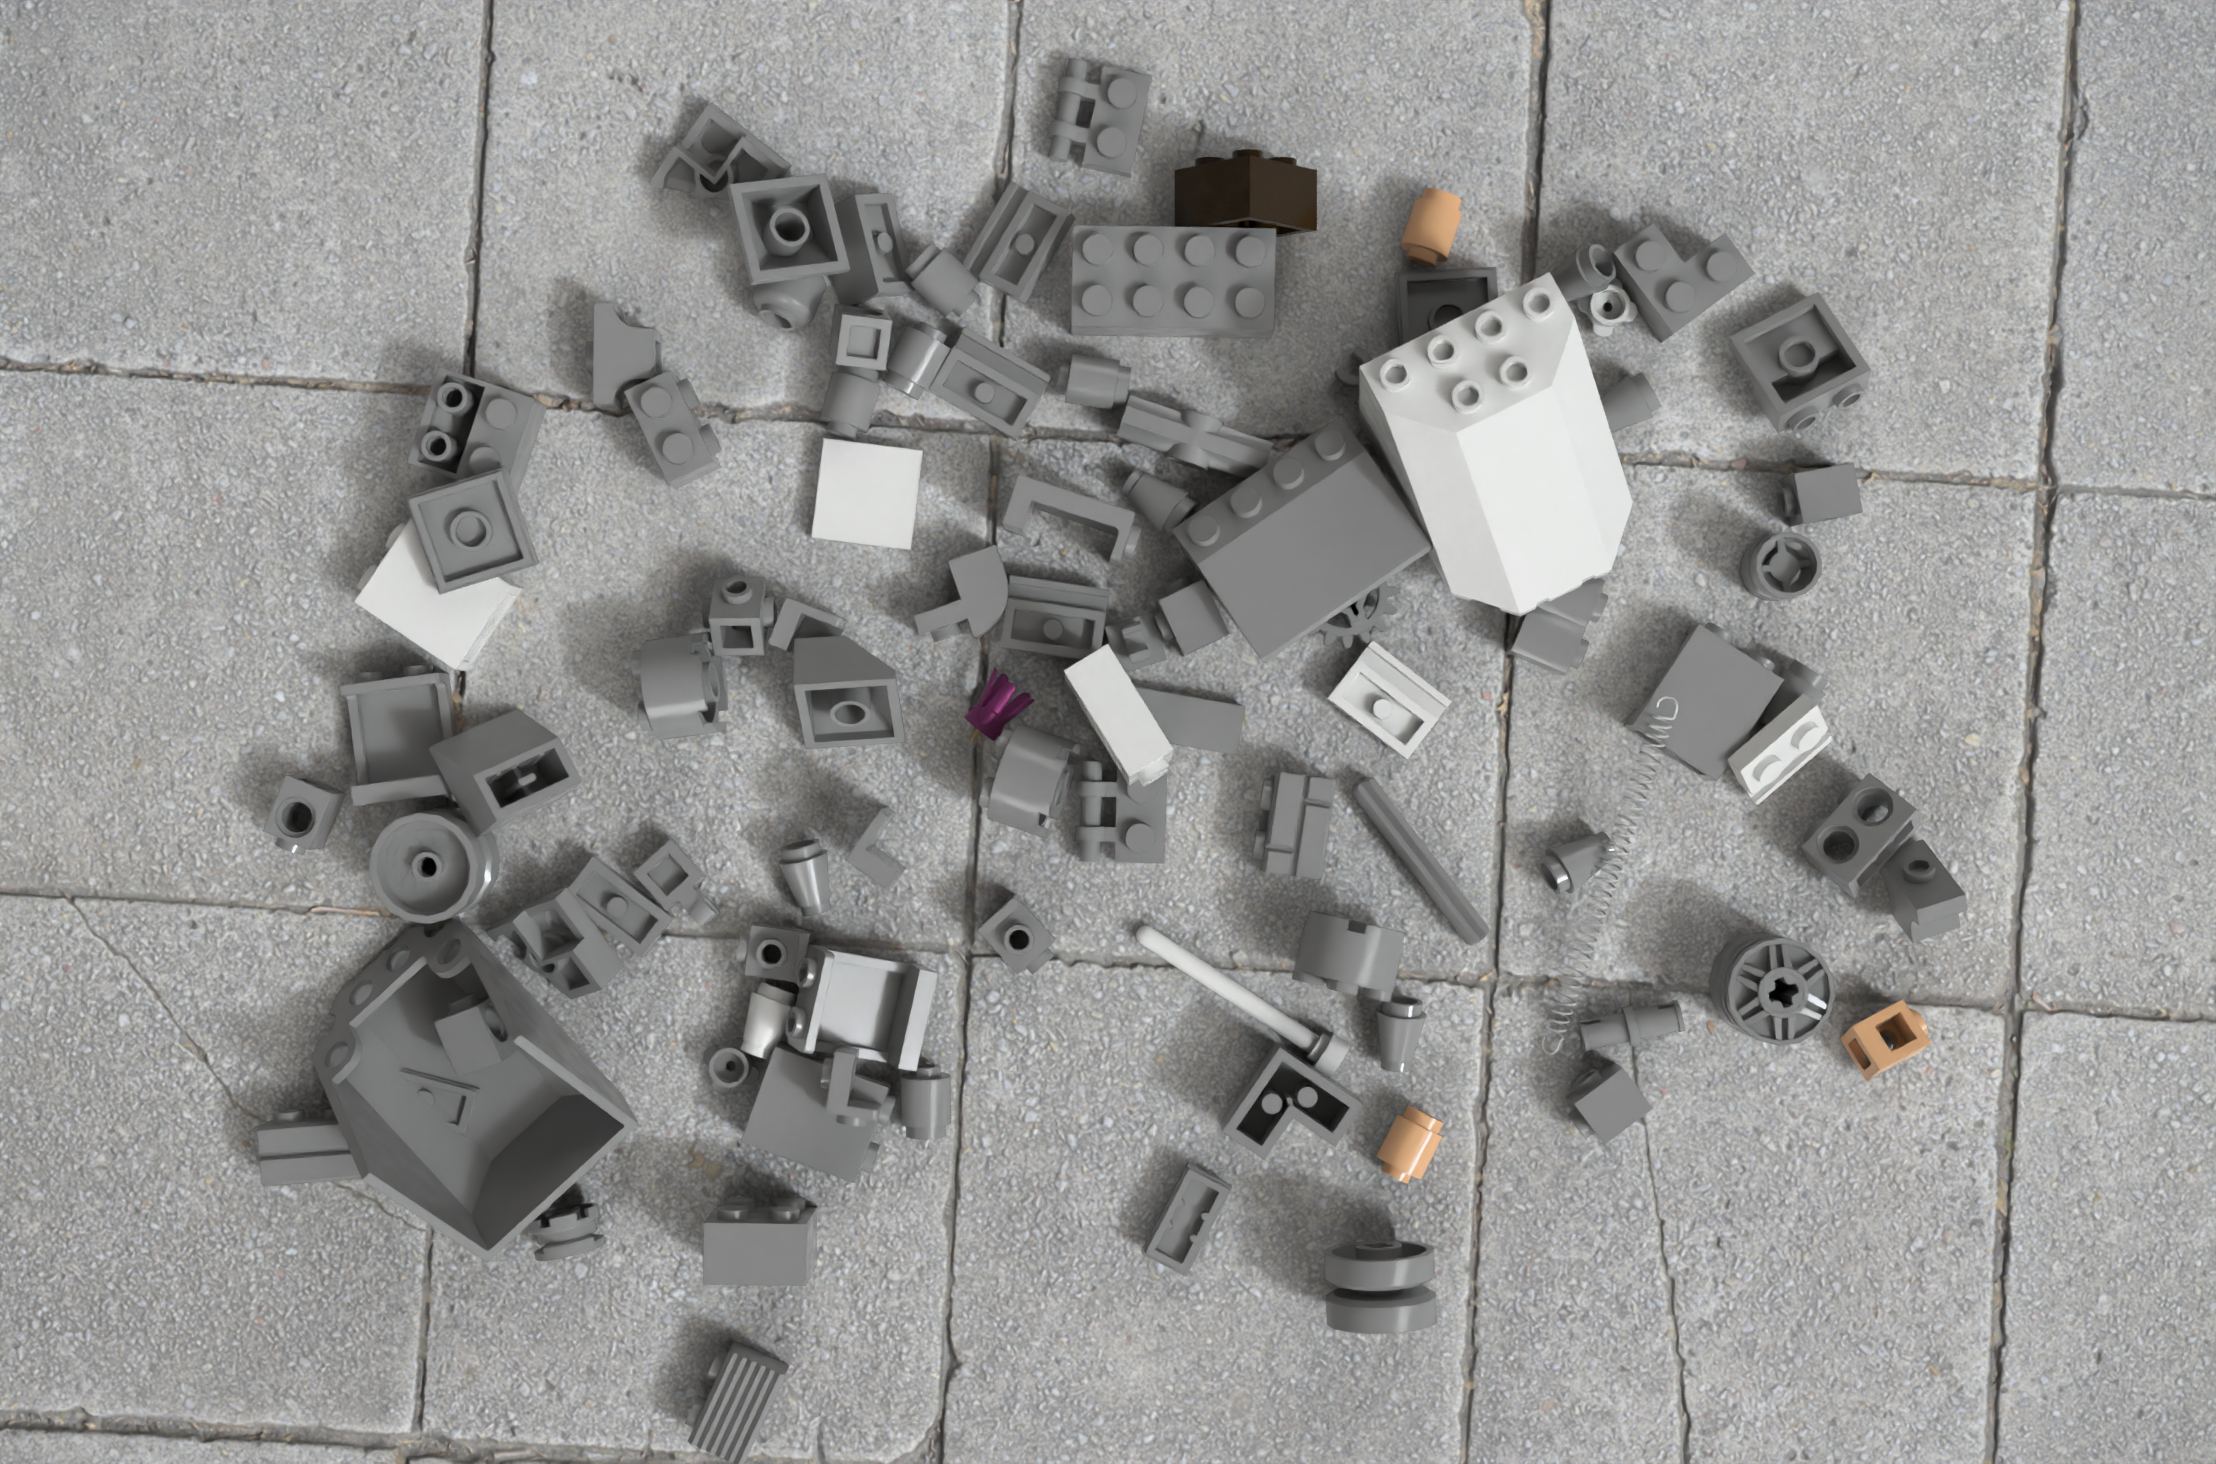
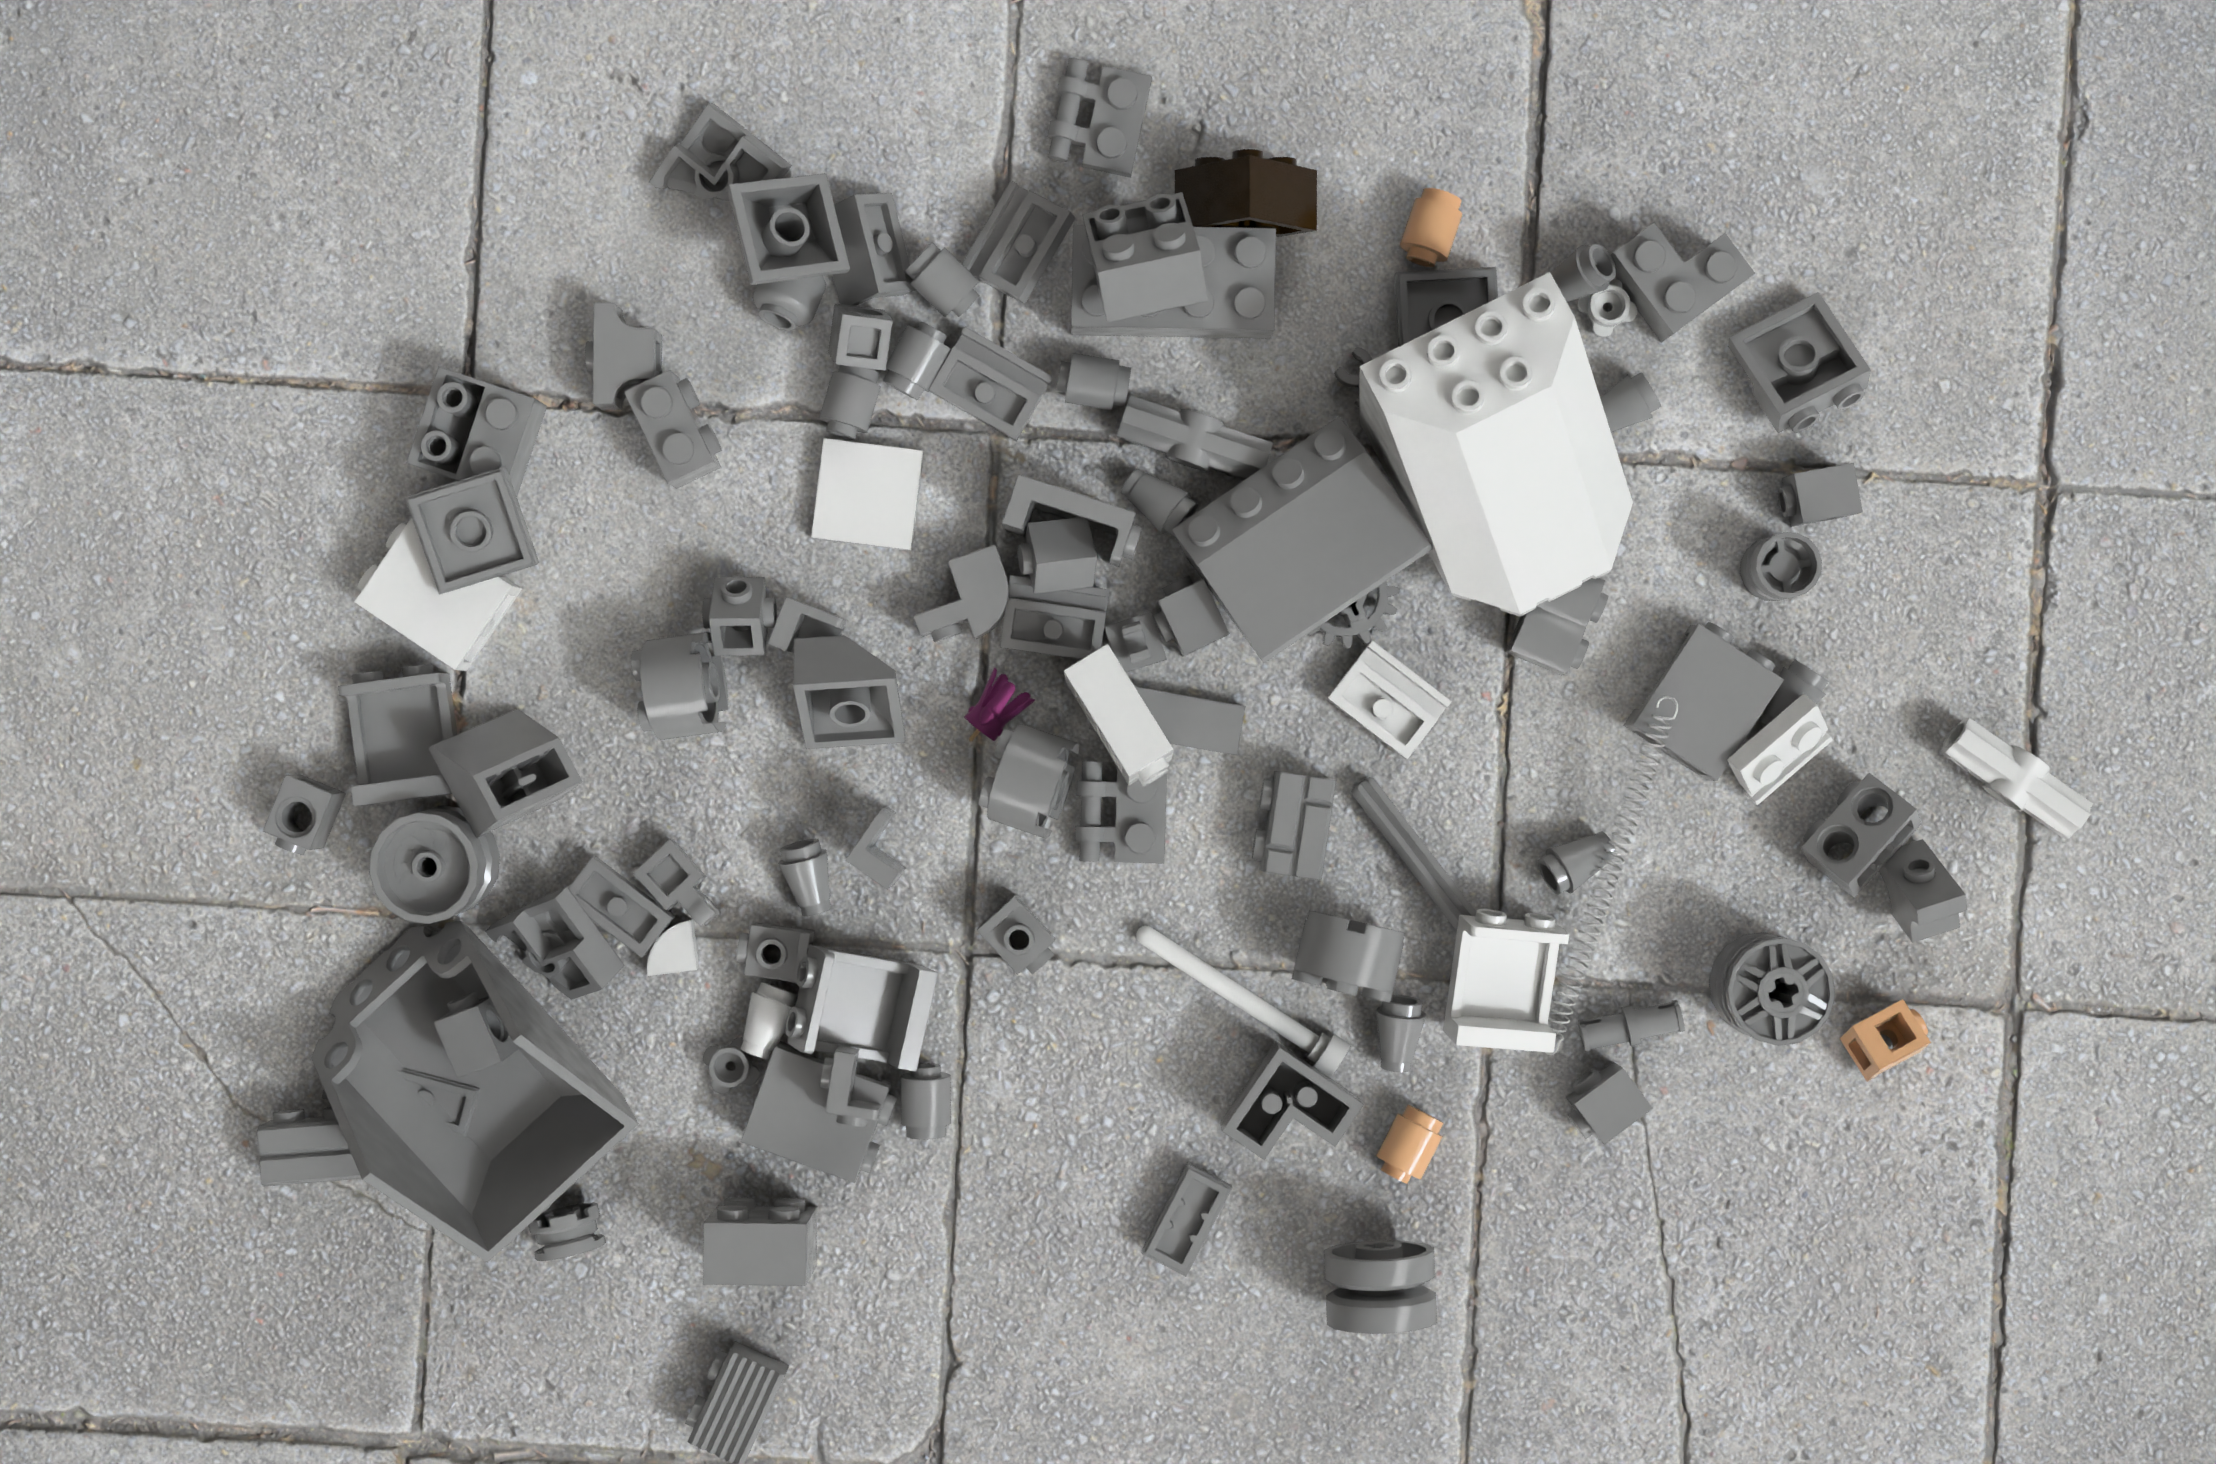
none -> white tile [647,919,699,976]
none -> light grey brick [1018,517,1097,594]
none -> light grey slope [1082,192,1208,323]
none -> white panel [1443,909,1570,1053]
none -> white piece [1940,718,2093,839]

